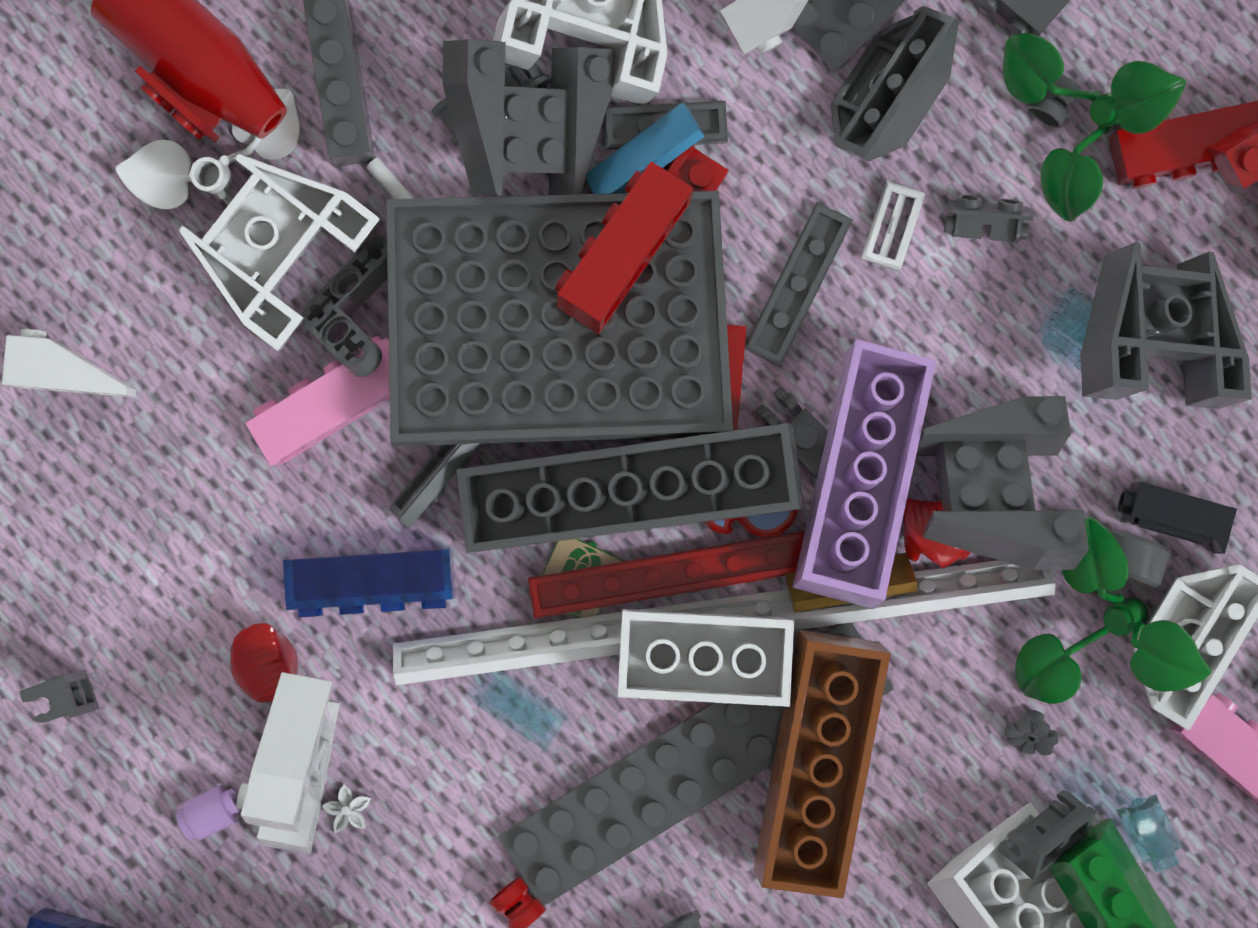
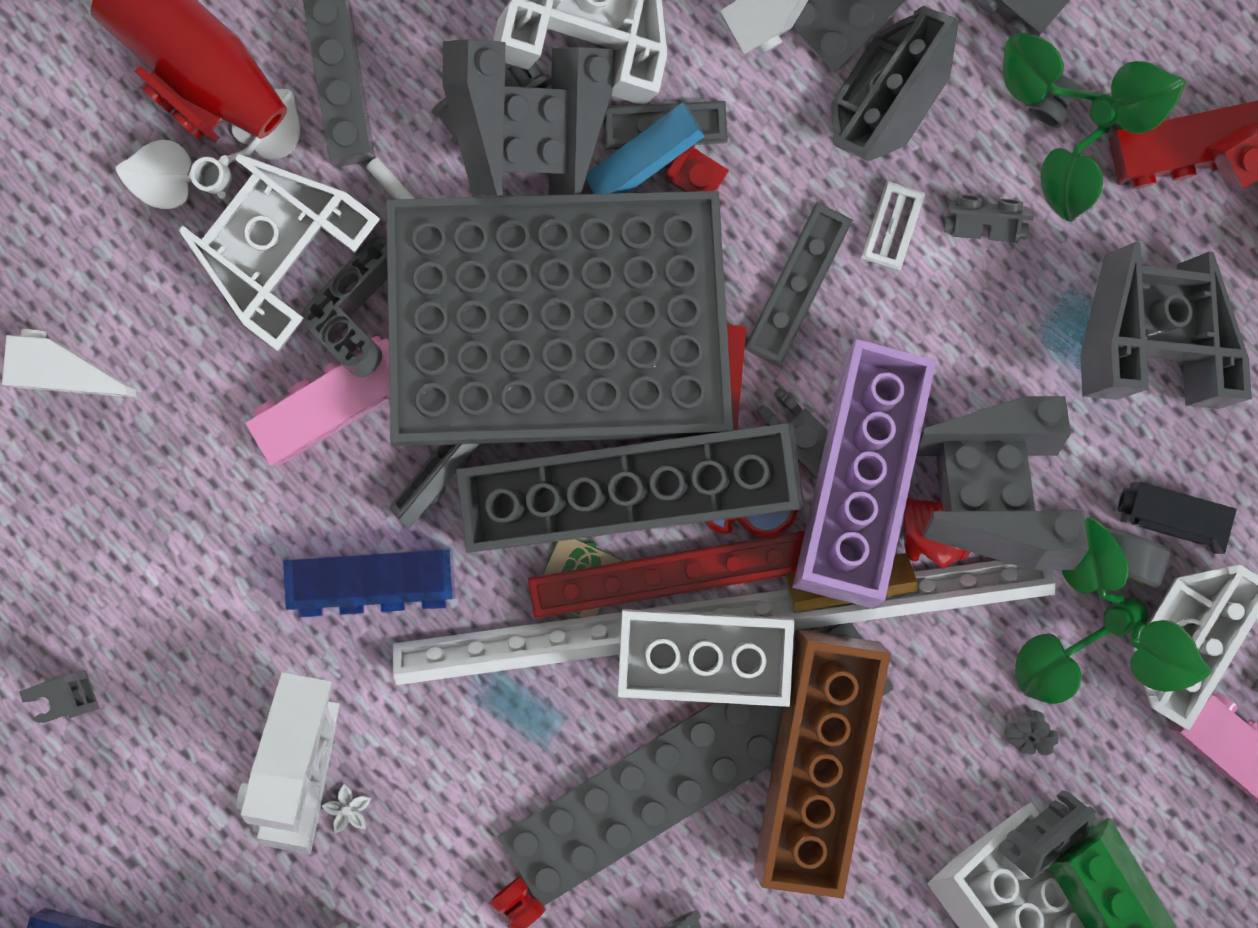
lavender brick [176,785,242,841] -> none
red hair [230,623,298,703] -> none
red brick [555,161,694,334] -> none
clear light blue hips [1117,794,1183,872] -> none

